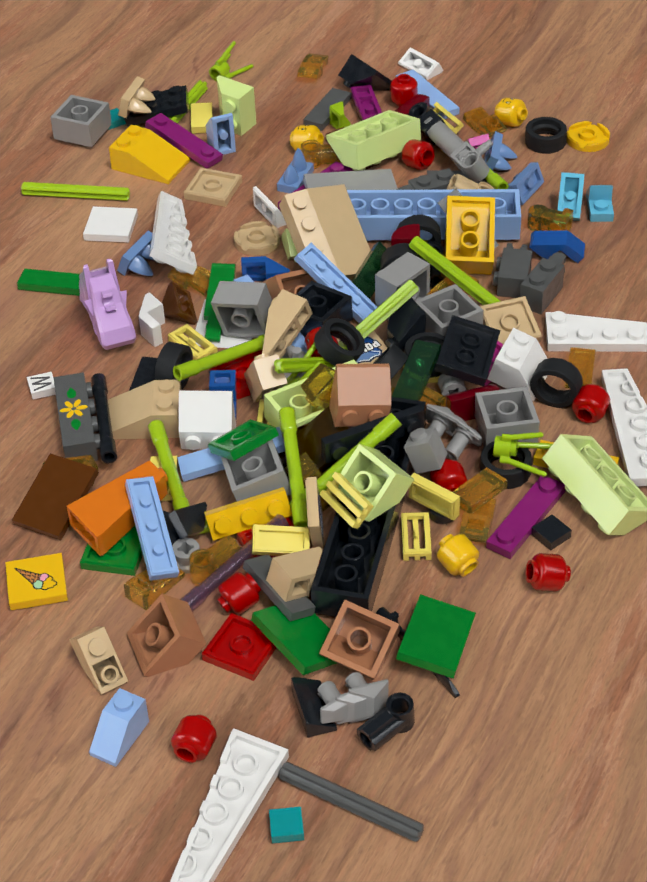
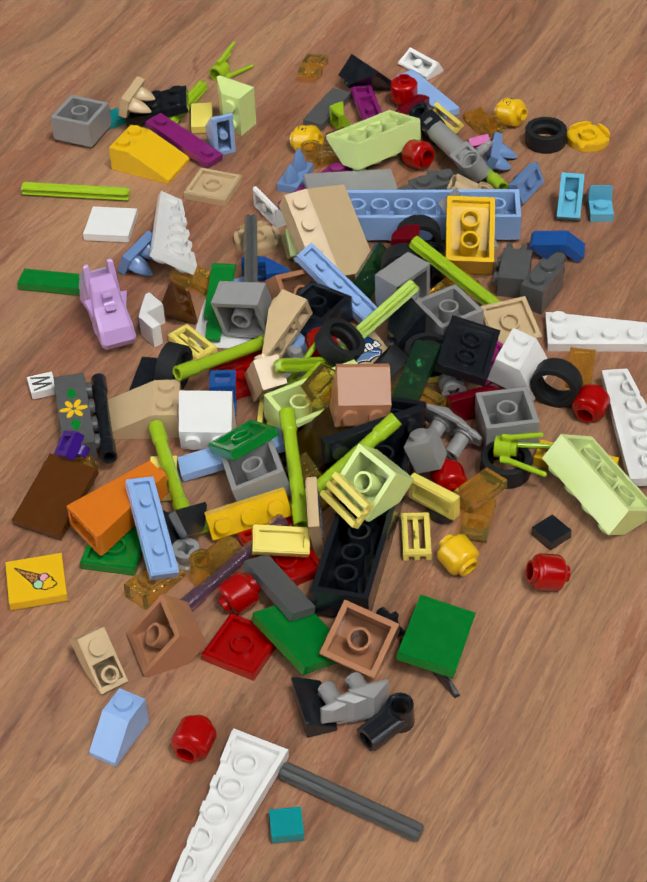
tan slope [266,547,322,602] -> none
magenta plate [486,476,566,559] -> none
clear yellow leg [527,205,574,231] -> none
none -> dark purple tile [54,431,90,460]
none -> dark grey axle [244,214,258,282]

